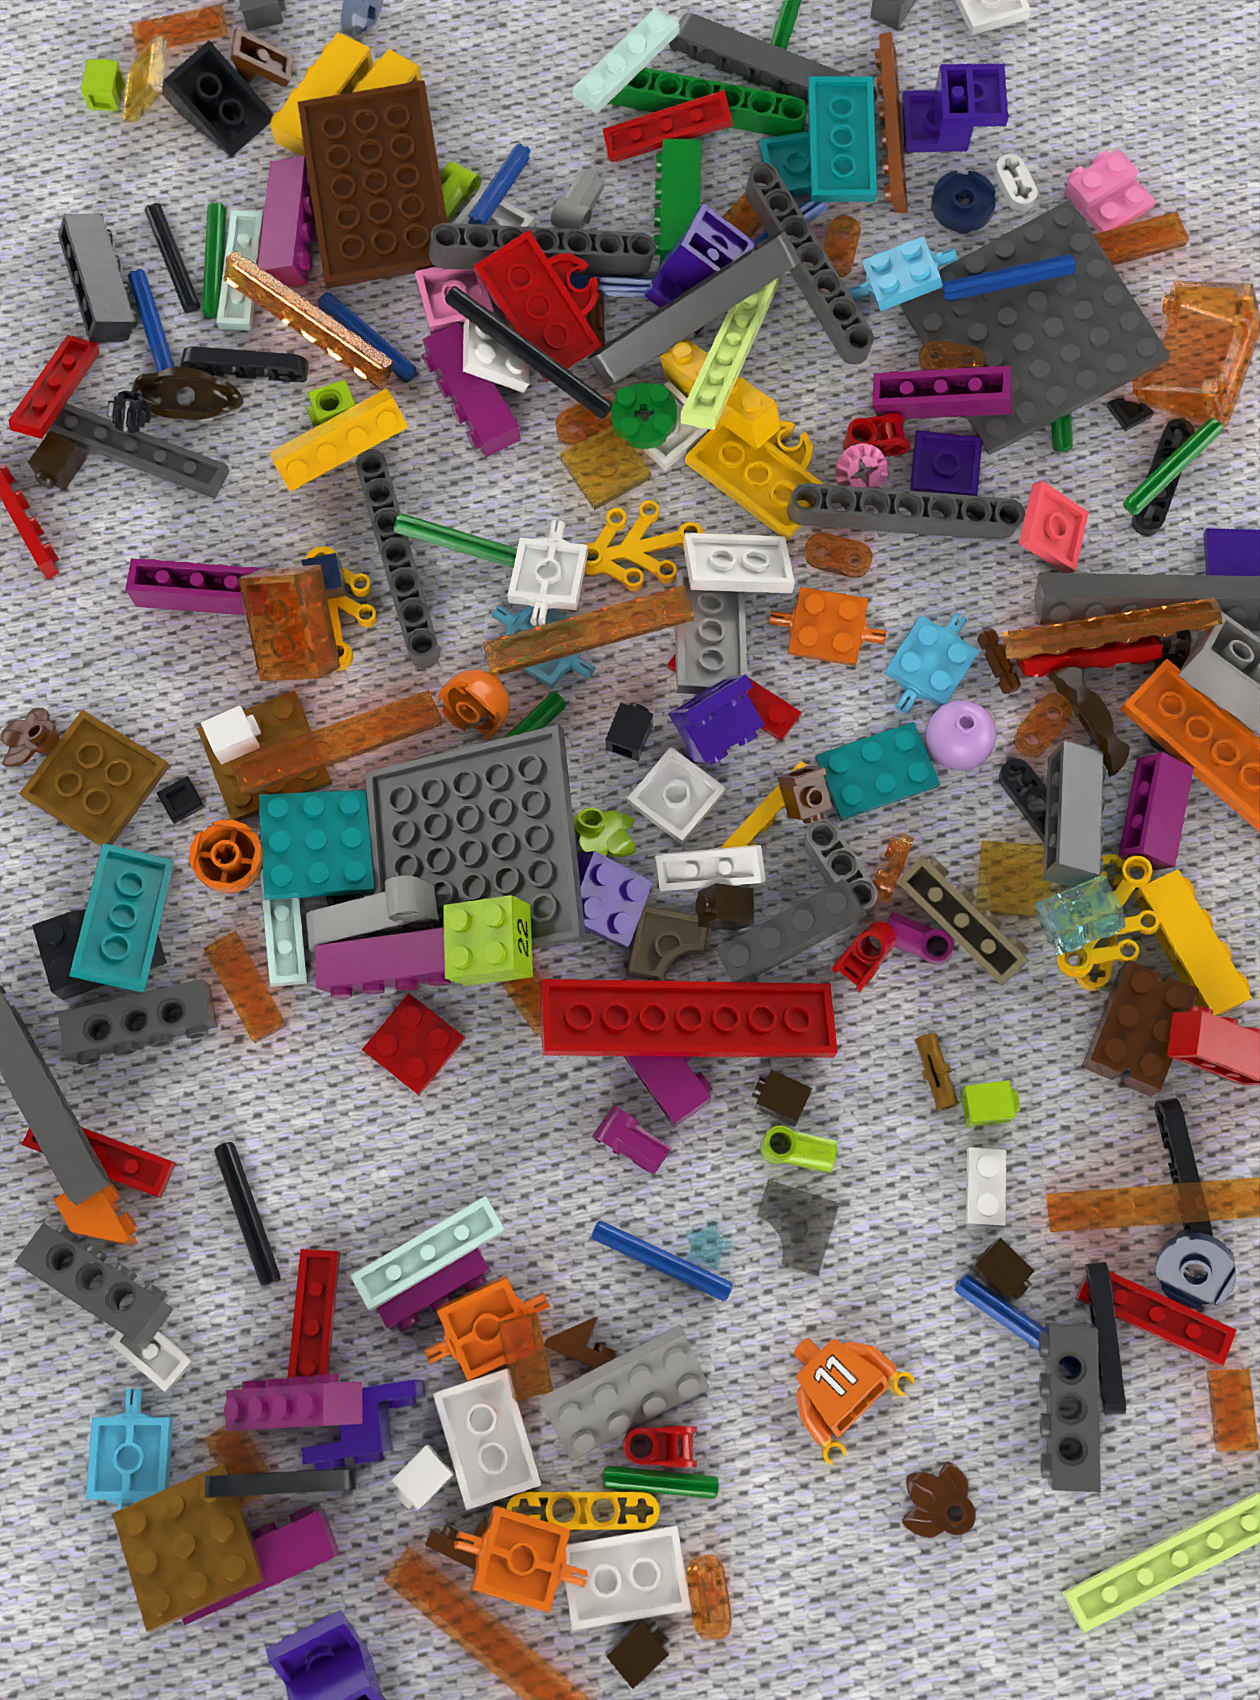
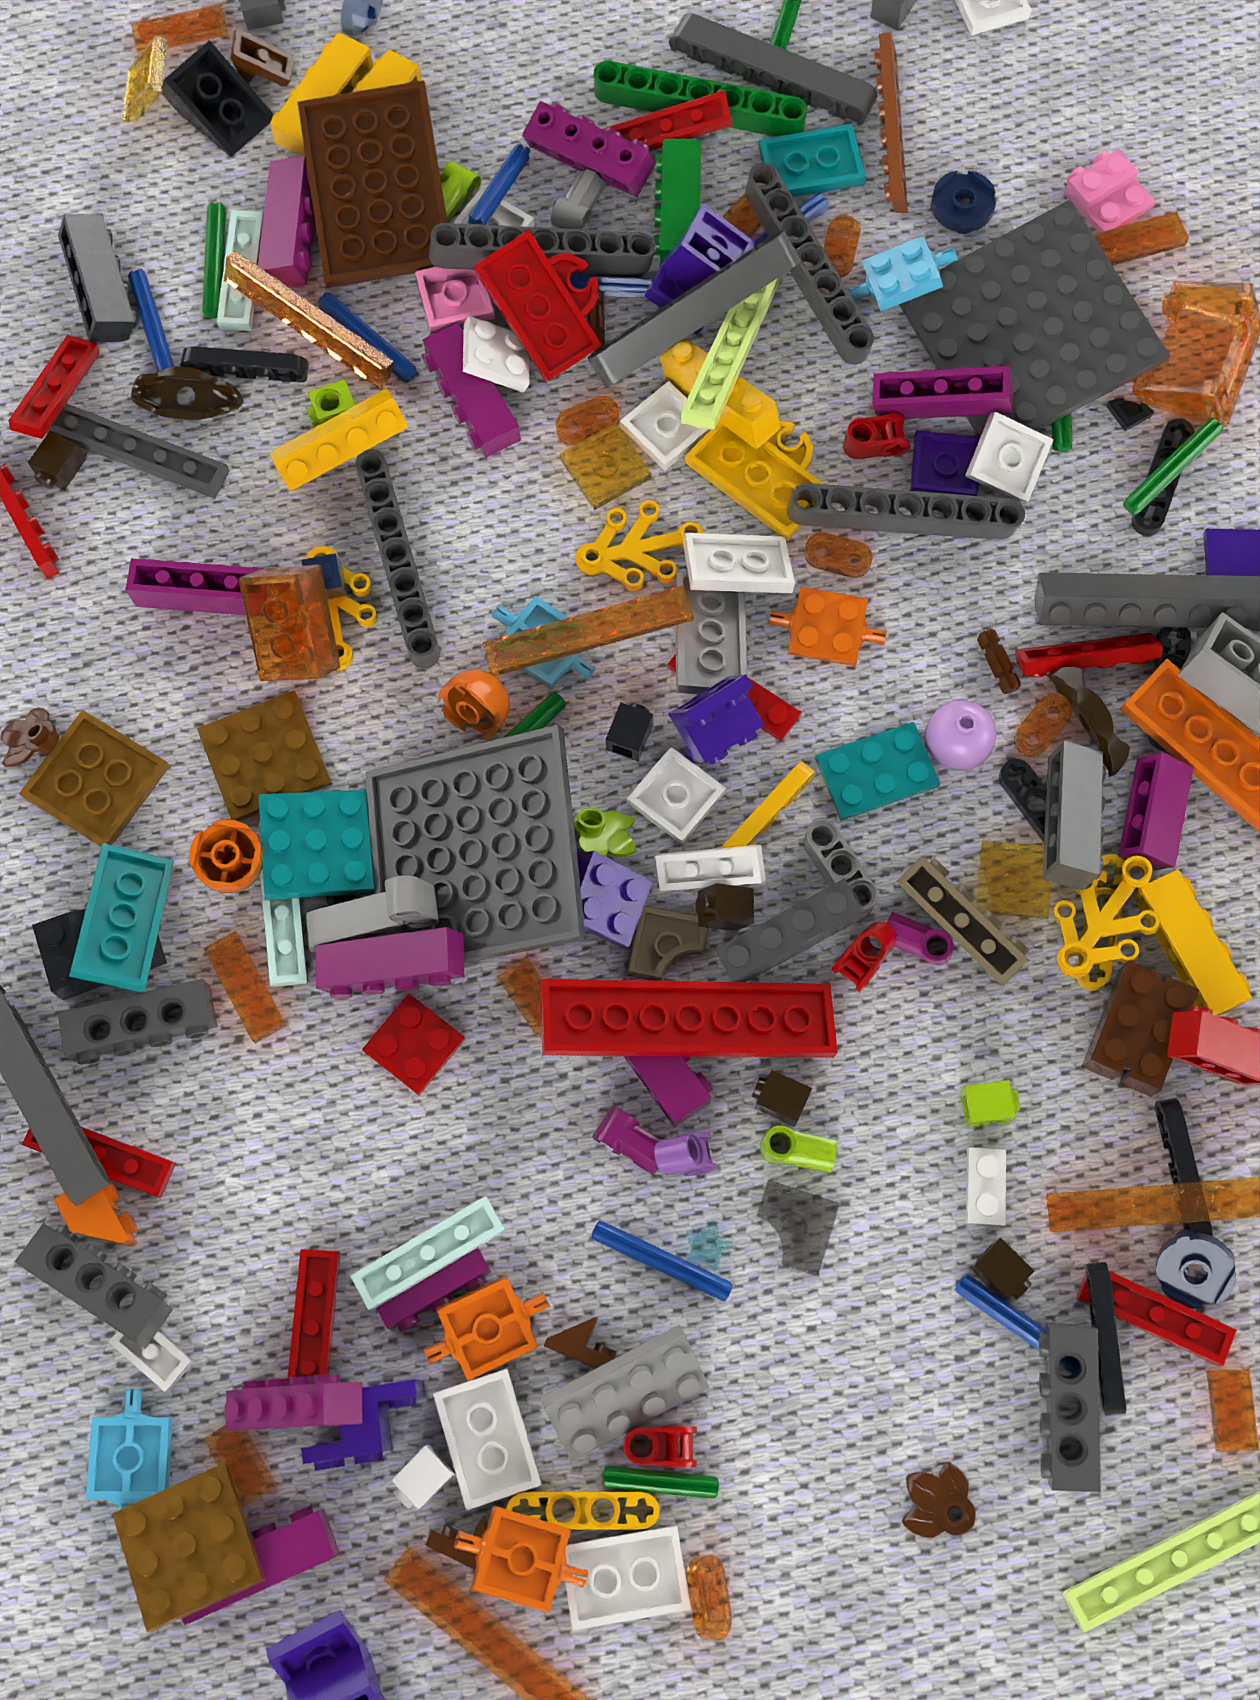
lime brick [80,59,125,111] -> none
black gear [107,391,151,433] -> none
black axle [144,202,200,313] -> none
black tile [157,776,205,824] -> none
white brick [201,706,261,765] -> none
black beam [204,1468,357,1497] -> none
black axle [214,1142,281,1286] -> none
clear orange plate [230,690,443,797] -> none
green axle [394,513,518,568] -> none
lime brick [443,895,533,986] -> none
black axle [445,286,612,419] -> none
clear orange plate [498,1312,553,1402] -> none
white plate [507,520,588,627] -> none
light aqua plate [572,7,680,114] -> none
dark brown brick [606,1618,670,1689] -> none
green plate [611,383,678,449] -> none
reddish brown brick [777,766,832,824] -> none
orange torso [794,1338,915,1465] -> none
teal plate [808,76,877,202] -> none
bright pink gear [835,443,888,489] -> none
clear orange plate [873,832,915,903] -> none
medium azure plate [883,612,980,714] -> none
dark purple bracket [901,63,1009,152] -> none
pearl gold pin [914,1033,959,1111] -> none
clear orange plate [919,340,985,370] -> none
blue axle [942,254,1076,302] -> none
white beam [994,153,1038,212] -> none
clear orange plate [1001,597,1223,660] -> none
coral plate [1018,480,1089,573] -> none
clear light blue brick [1035,875,1125,956] -> none
none -> magenta brick [522,101,656,198]
none -> medium lavender piece [654,1132,717,1177]
none -> white plate [965,412,1053,503]

